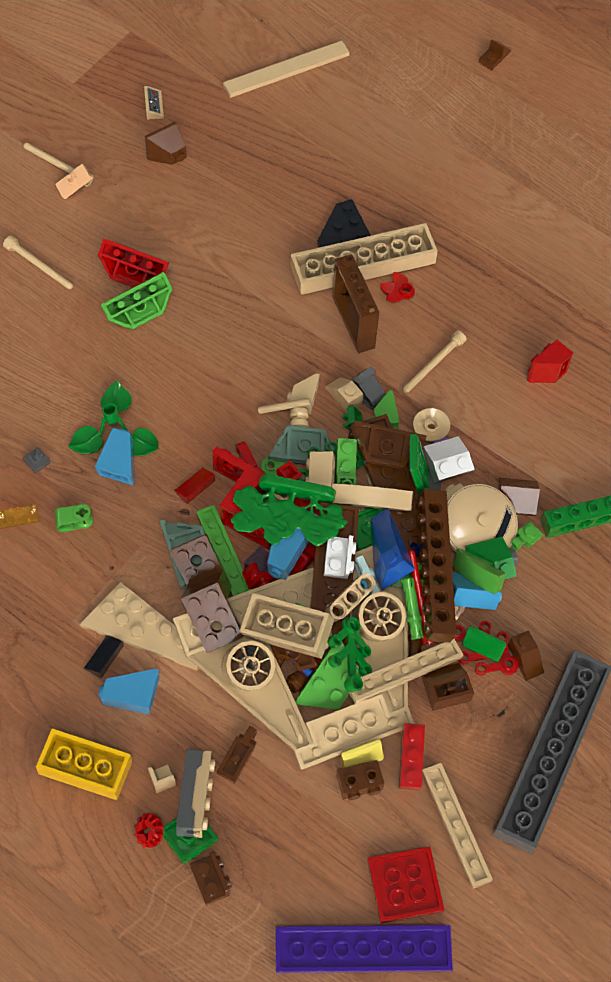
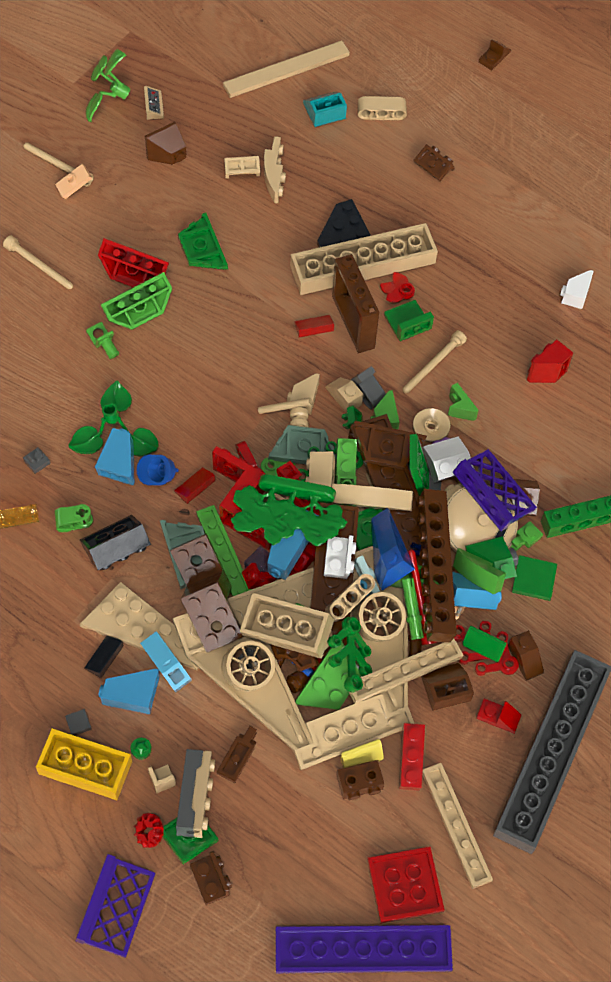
none -> dark grey tile [65,709,92,736]
none -> dark purple fence [75,854,155,958]
none -> slope [80,515,151,570]
none -> bright green plant [86,49,130,123]
none -> bright green bracket [86,322,119,359]
none -> green tile [130,737,152,760]
none -> blue piece [137,455,179,485]
none -> medium azure slope [140,631,192,692]
none -> green wing [178,212,228,270]
none -> tan hinge [224,156,260,178]
none -> tan slope [264,136,286,203]
none -> red slope [295,315,334,337]
none -> teal slope [303,92,347,127]
none -> tan beam [358,96,407,120]
none -> green bracket [384,300,434,341]
none -> reddish brown bracket [414,144,455,181]
none -> bright green slope [448,383,479,421]
none -> dark purple fence [453,449,537,531]
none -> red slope [476,698,522,734]
none -> green tile [512,555,557,601]
none -> white slope [560,270,594,309]

